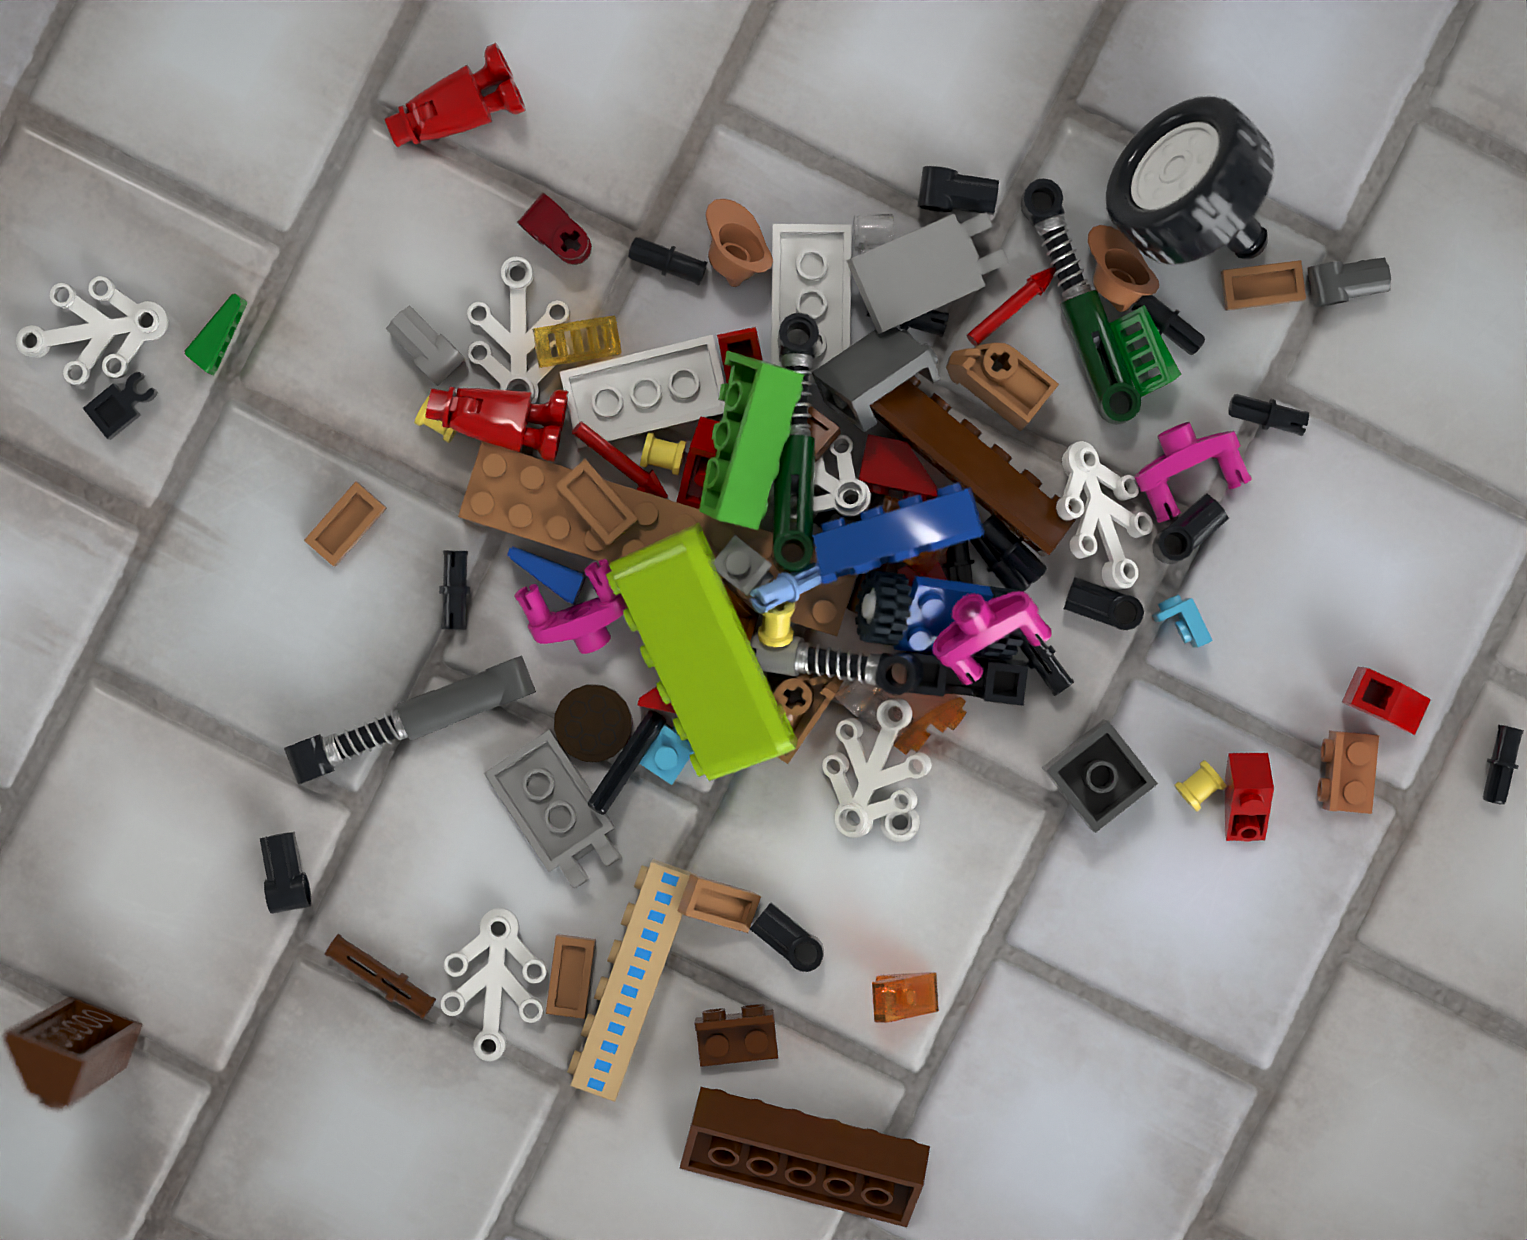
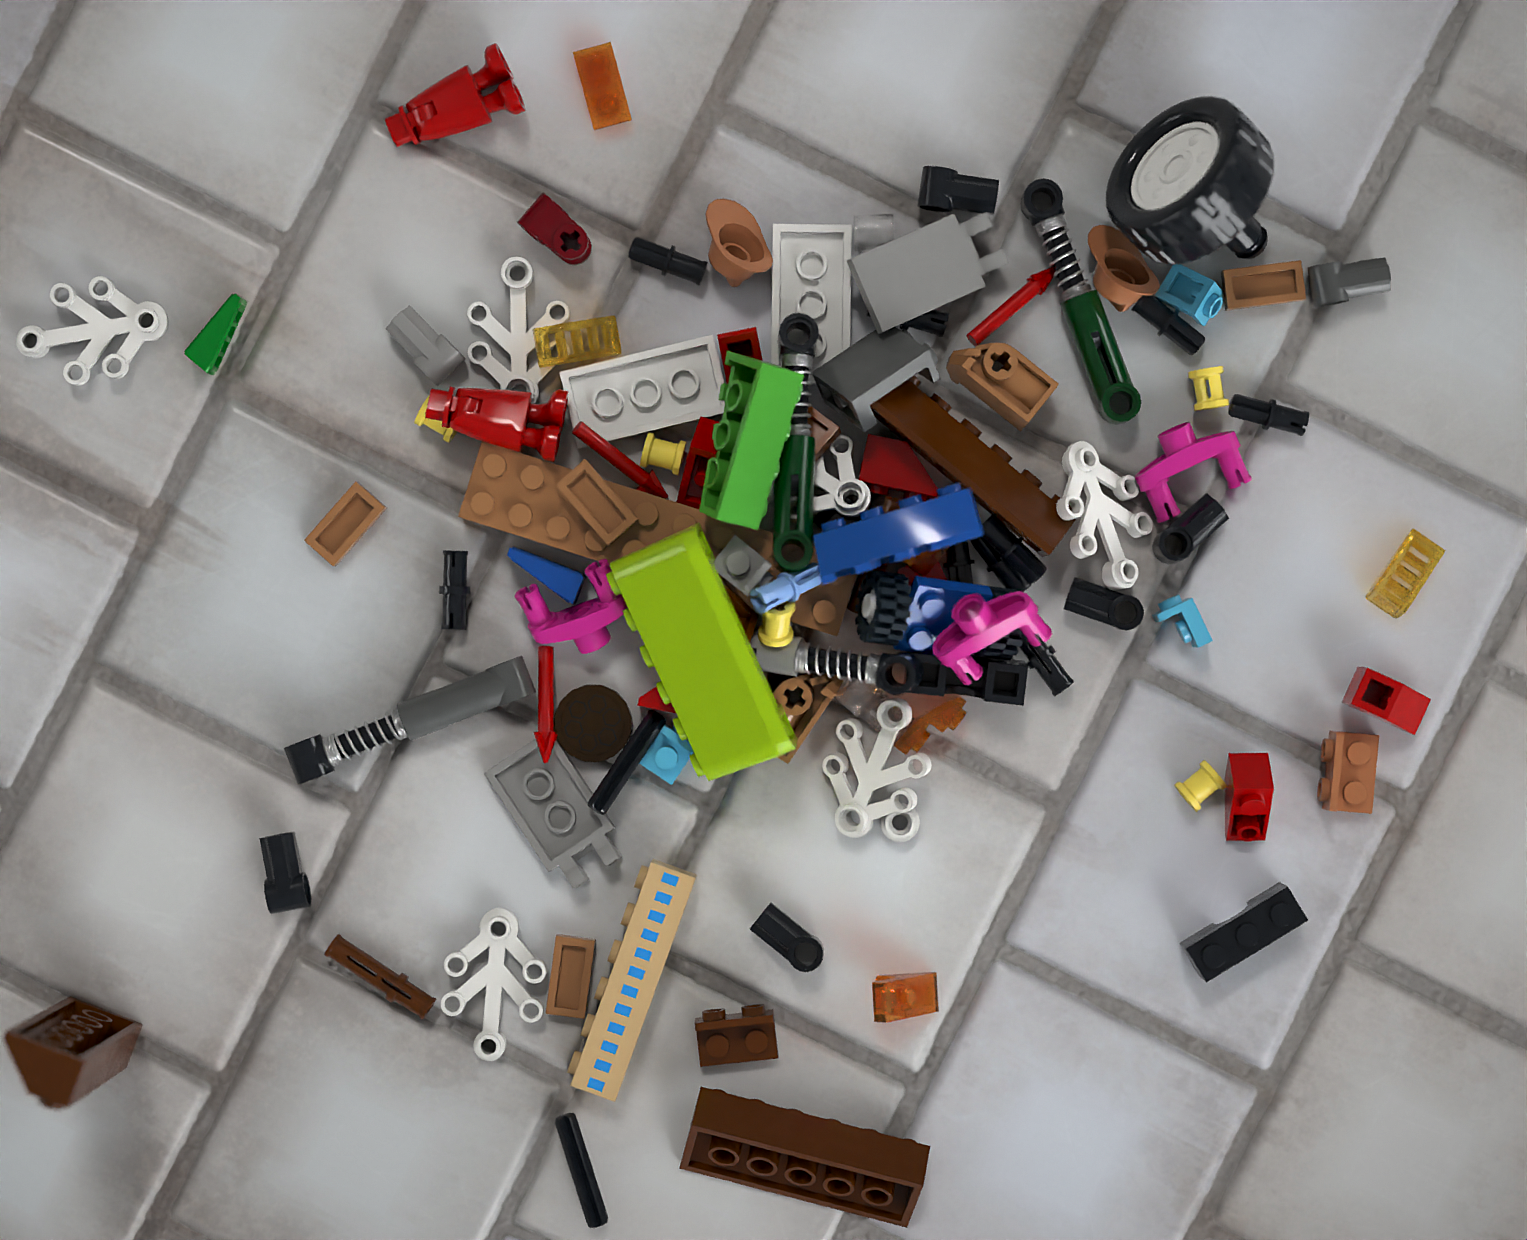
black plate [83,372,158,440] -> none
medium nougat tile [677,874,761,933] -> none
dark grey brick [1042,719,1158,833] -> none
green slope [1110,305,1182,397] -> none
black axle [1483,725,1524,805] -> none
none -> red piece [534,646,558,764]
none -> black axle [555,1113,608,1228]
none -> clear orange slope [573,41,632,130]
none -> medium azure bracket [1155,264,1224,326]
none -> black arch [1179,882,1309,983]
none -> light yellow bush [1188,366,1229,411]
none -> clear yellow slope [1365,528,1446,619]

